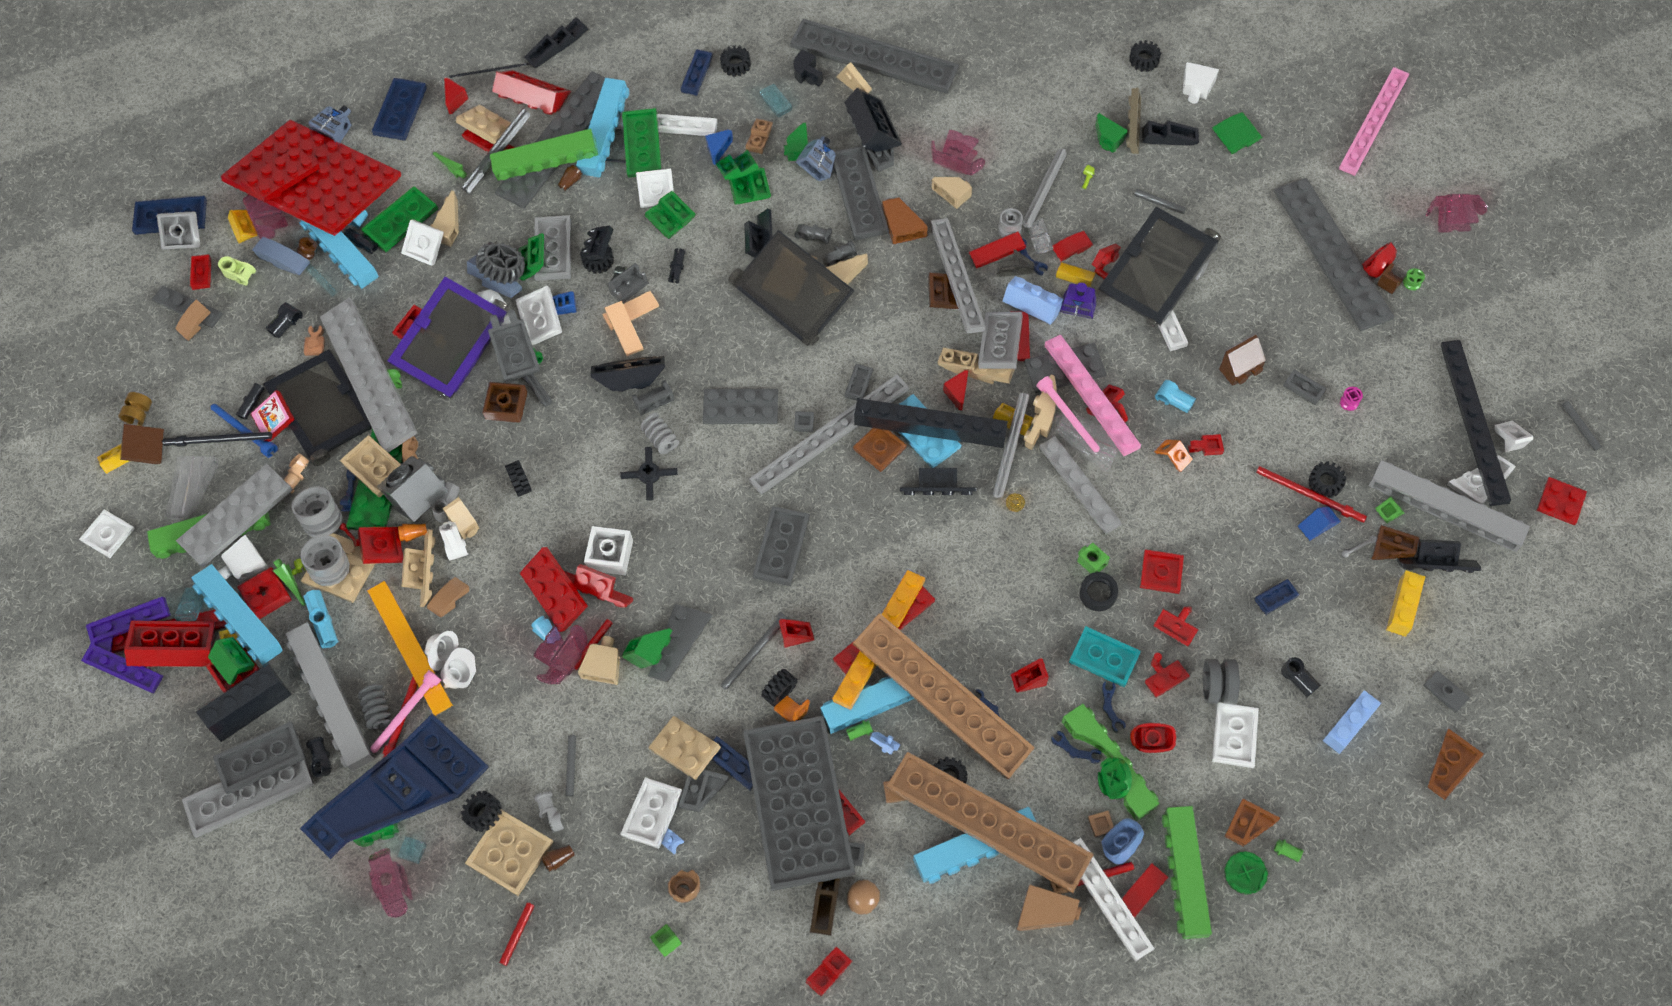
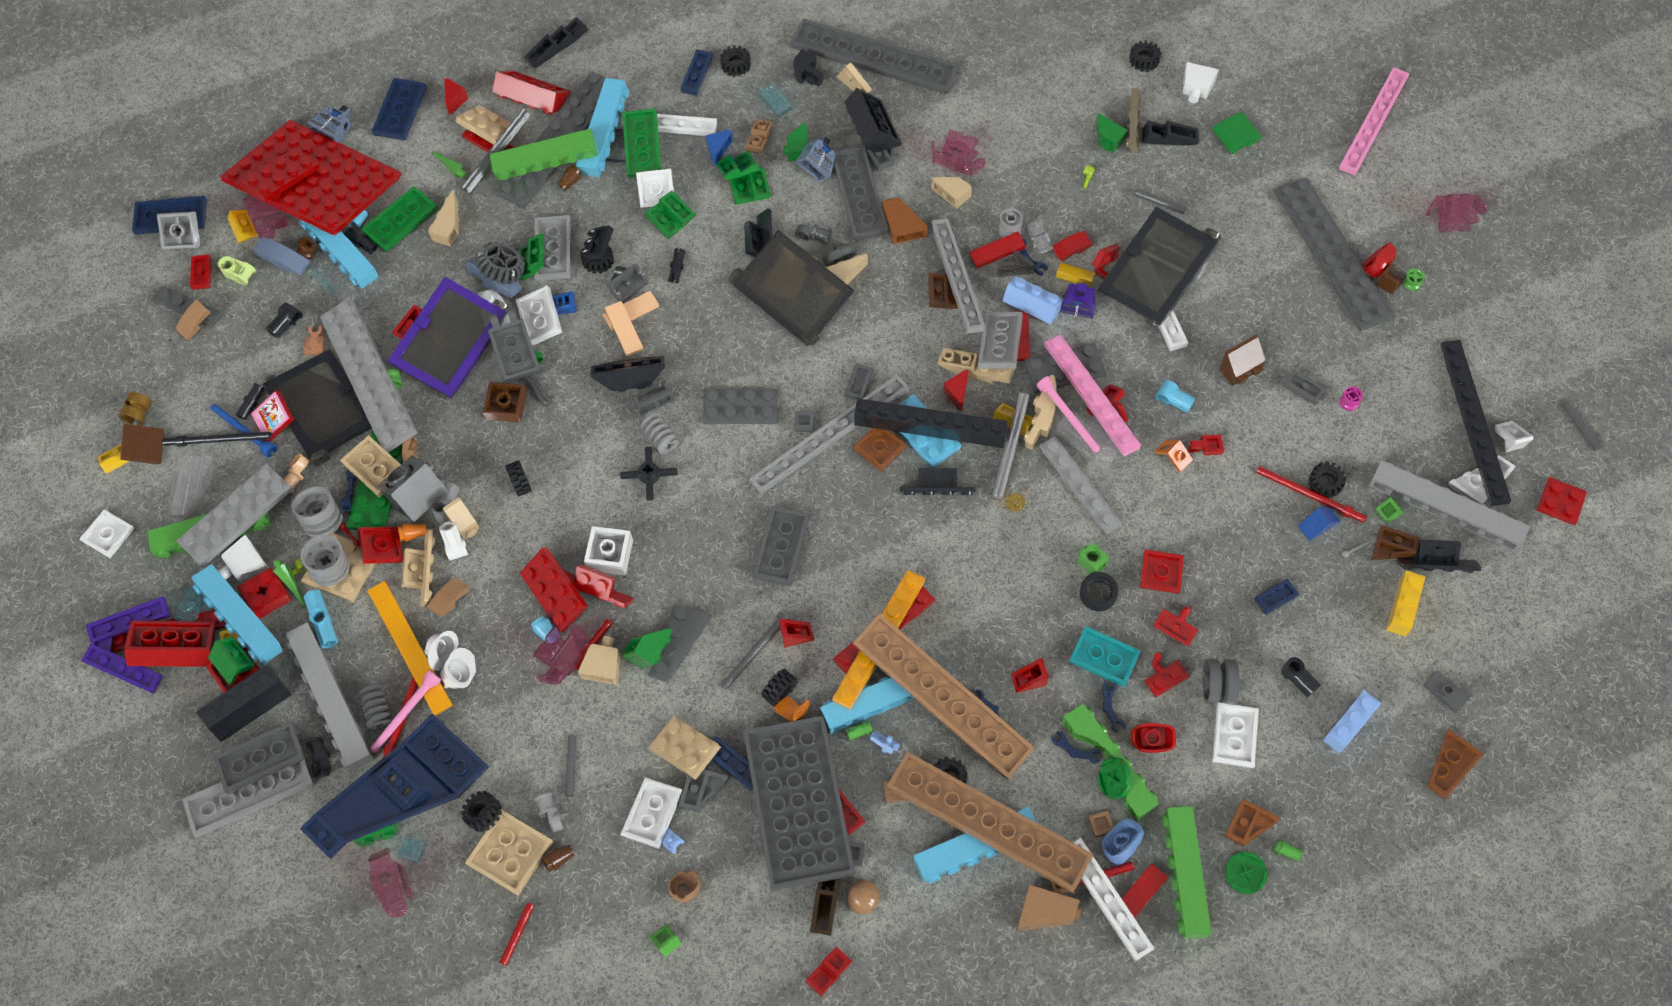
white tile [401,220,444,266] -> none
black piece [449,62,529,78] -> none
light grey axle [1022,148,1067,228] -> none

